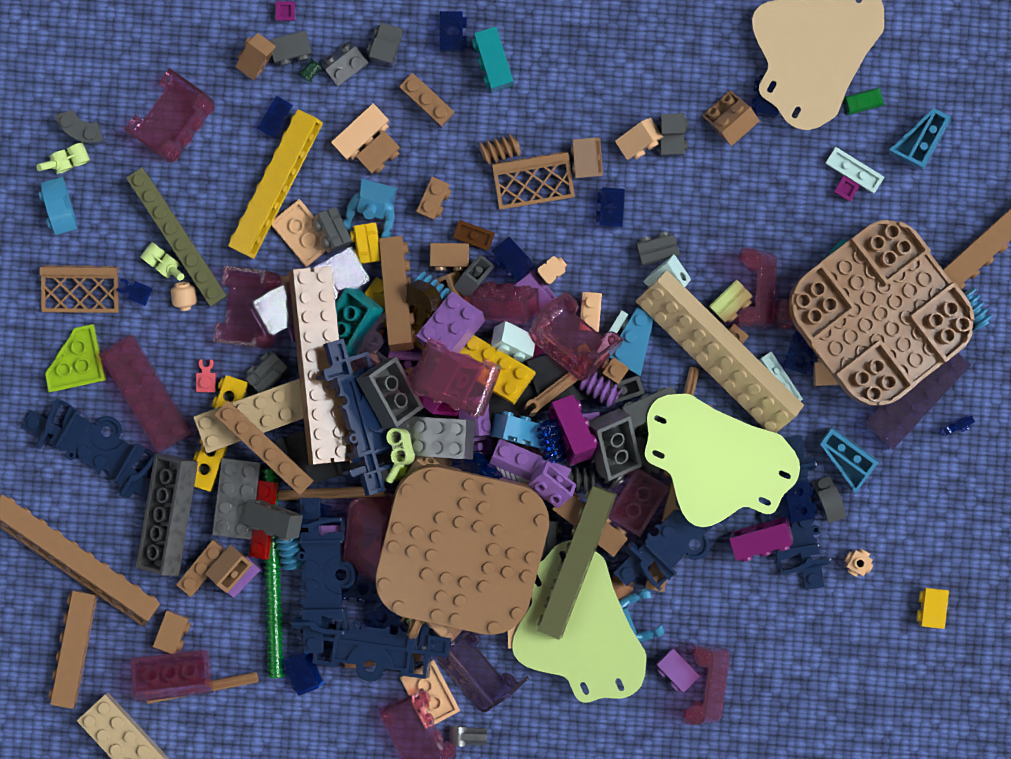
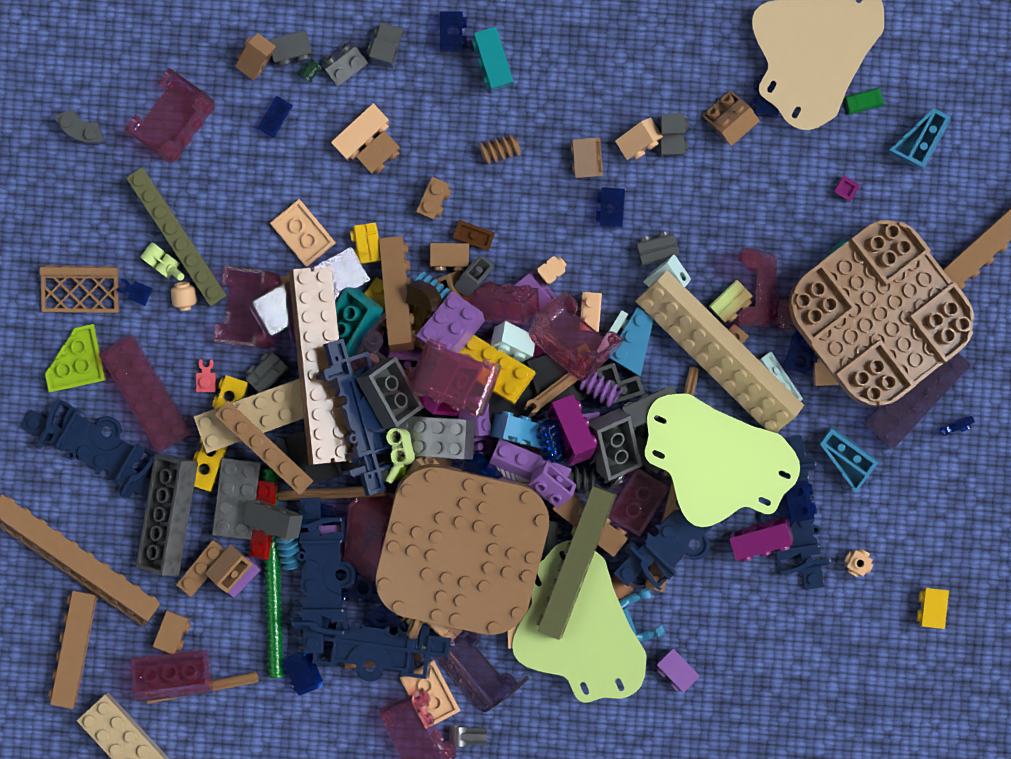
yellowish green beam [37,142,90,174] -> none
dark azure brick [39,177,77,235] -> none
yellow brick [228,109,323,259] -> none
magenta plate [276,1,295,22] -> none
dark grey brick [312,207,352,254] -> none
dark azure torso [343,179,397,238] -> none
medium nougat brick [399,73,455,128] -> none
clear blue brick [491,237,536,282] -> none
medium nougat fence [492,151,575,210] -> none
medium nougat brick [601,357,629,384] -> none
clear pink windscreen [682,643,730,725] -> none
dark grey brick [812,476,846,524] -> none
light aqua plate [825,147,884,194] -> none
dark azure piece [964,288,992,331] -> none

